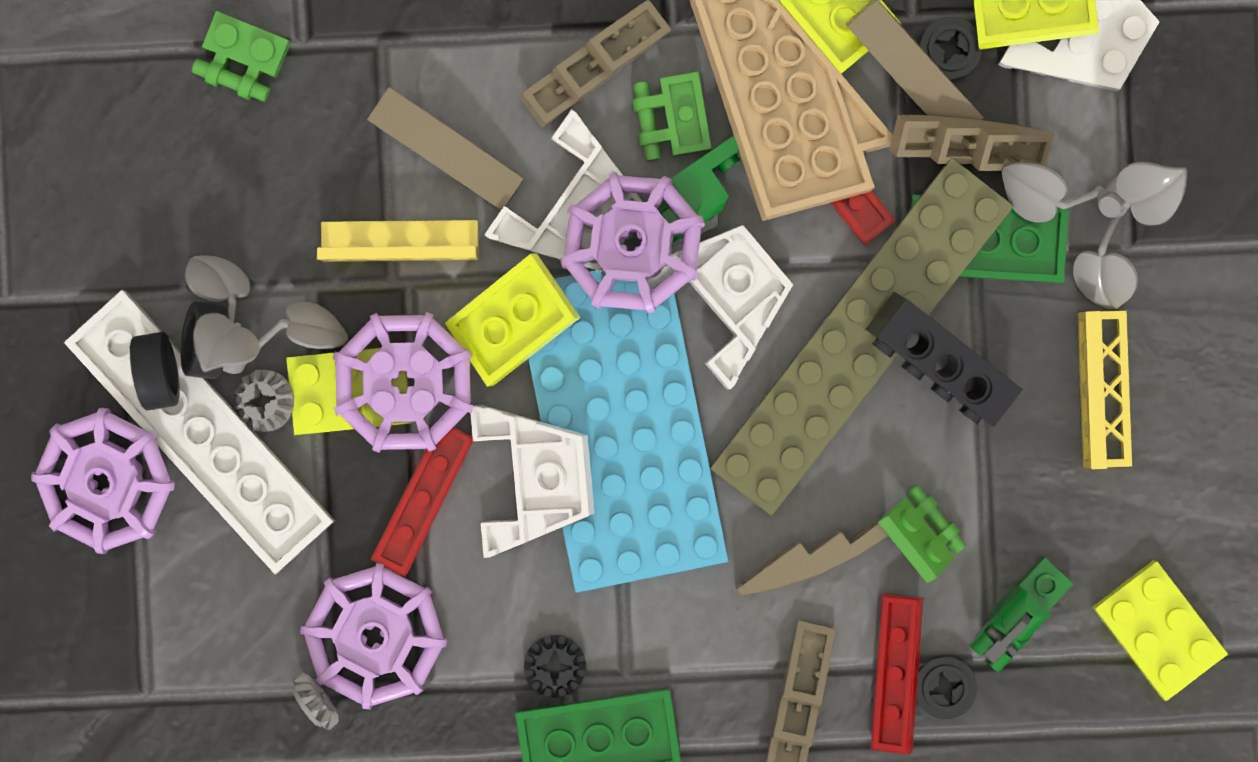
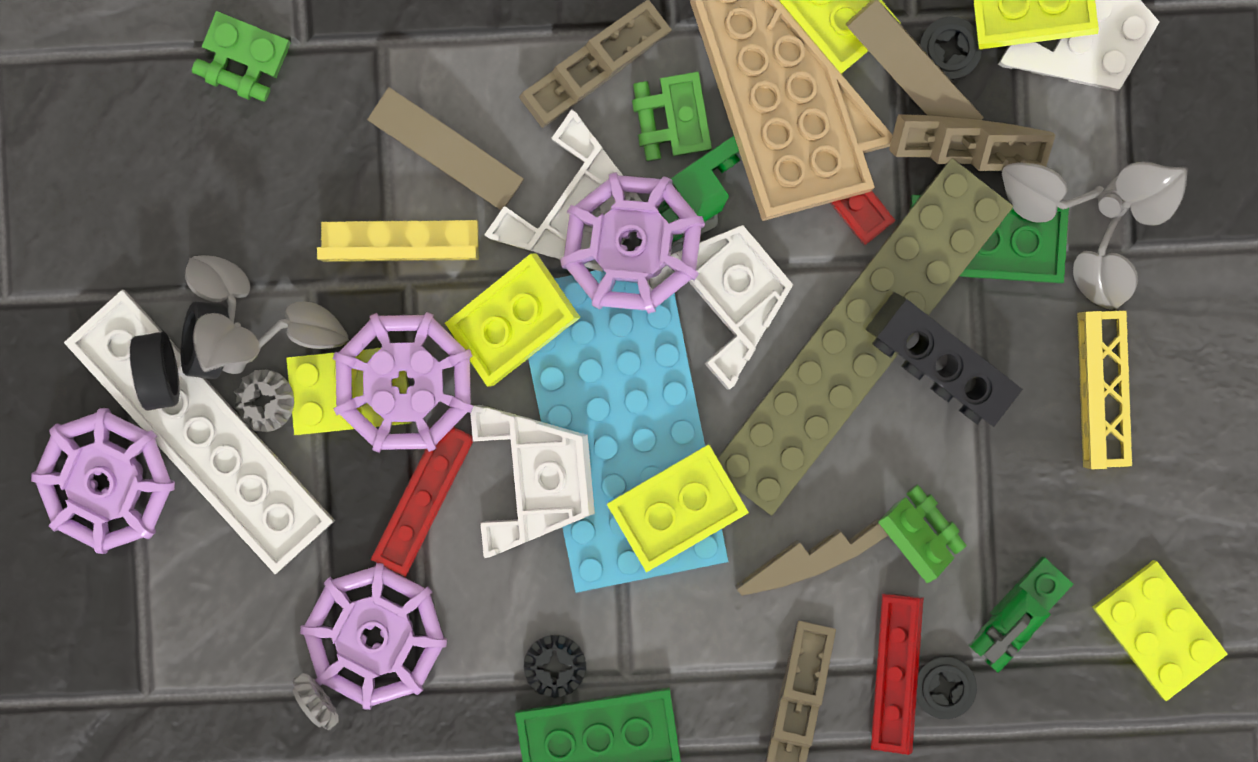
none -> neon yellow plate [607,444,749,573]

